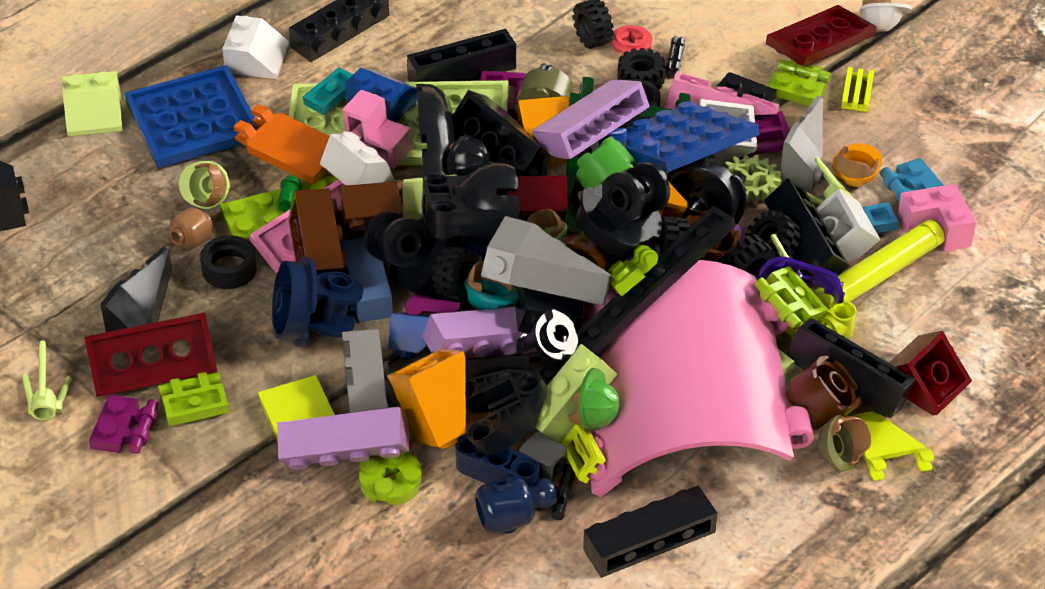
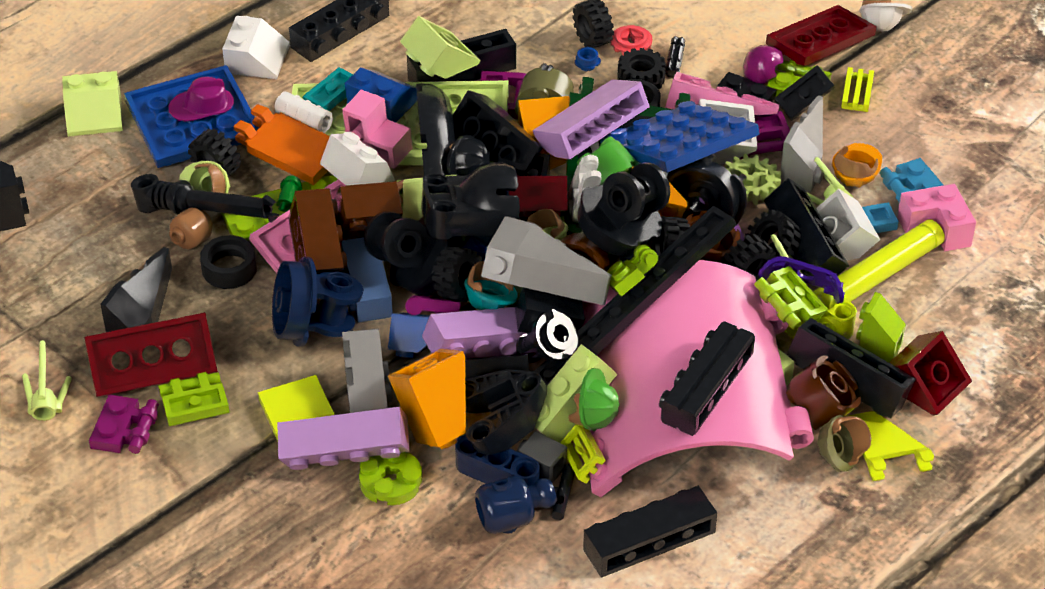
none -> black piece [131,174,279,223]
none -> magenta piece [169,77,234,121]
none -> black tyre [188,129,241,177]
none -> white axle [274,91,333,133]
none -> yellowish green slope [400,16,481,79]
none -> white hinge [567,154,602,222]
none -> blue plate [575,47,601,71]
none -> black brick [659,321,755,436]
none -> magenta hair [743,45,784,85]
none -> black plate [775,65,835,121]
none -> lime slope [856,292,906,363]

